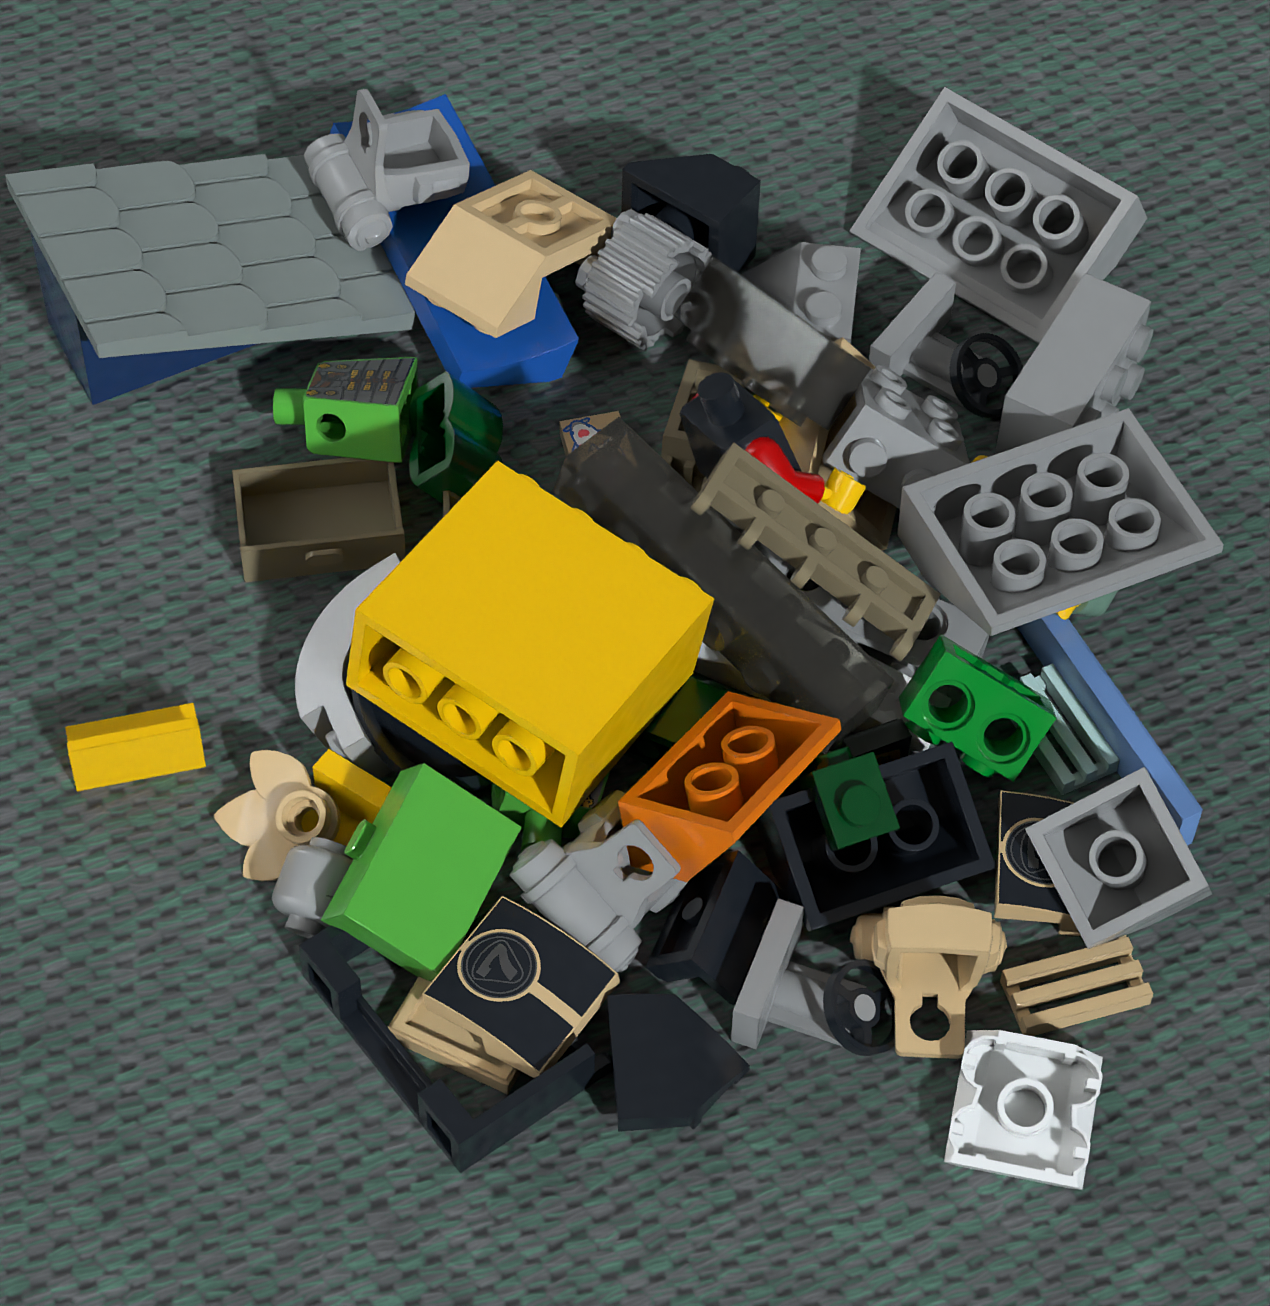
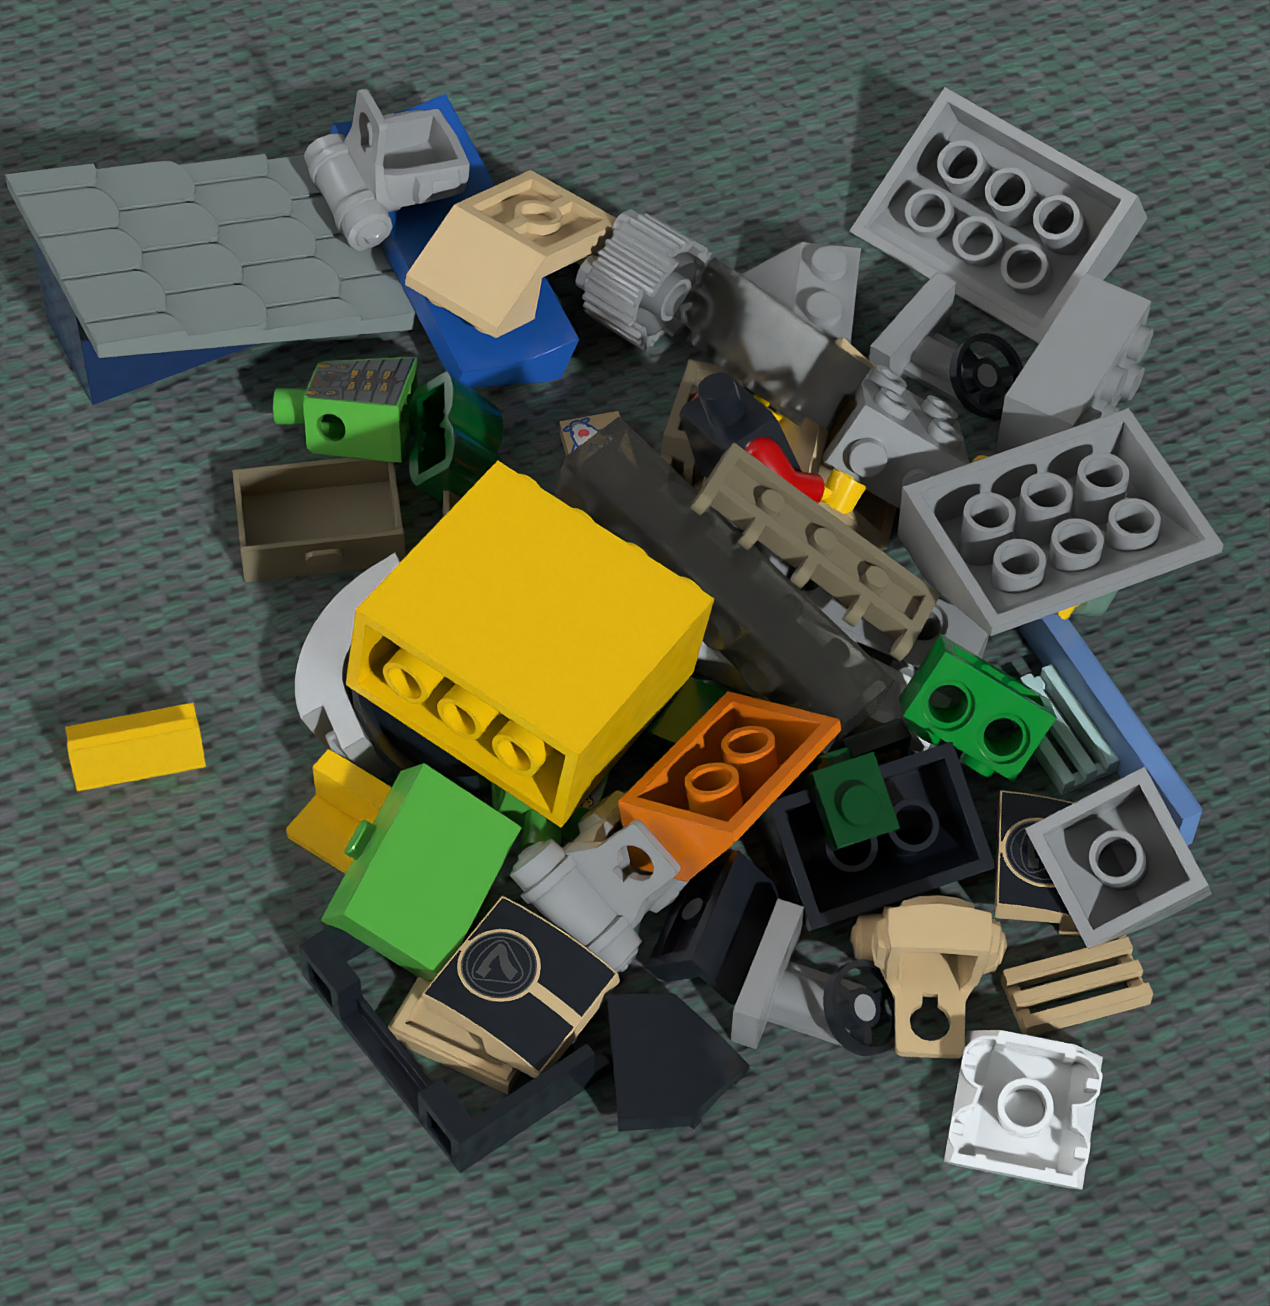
tan plate [214,750,341,881] -> none
light grey head [272,837,353,939] -> none
black slope [621,154,761,299] -> none

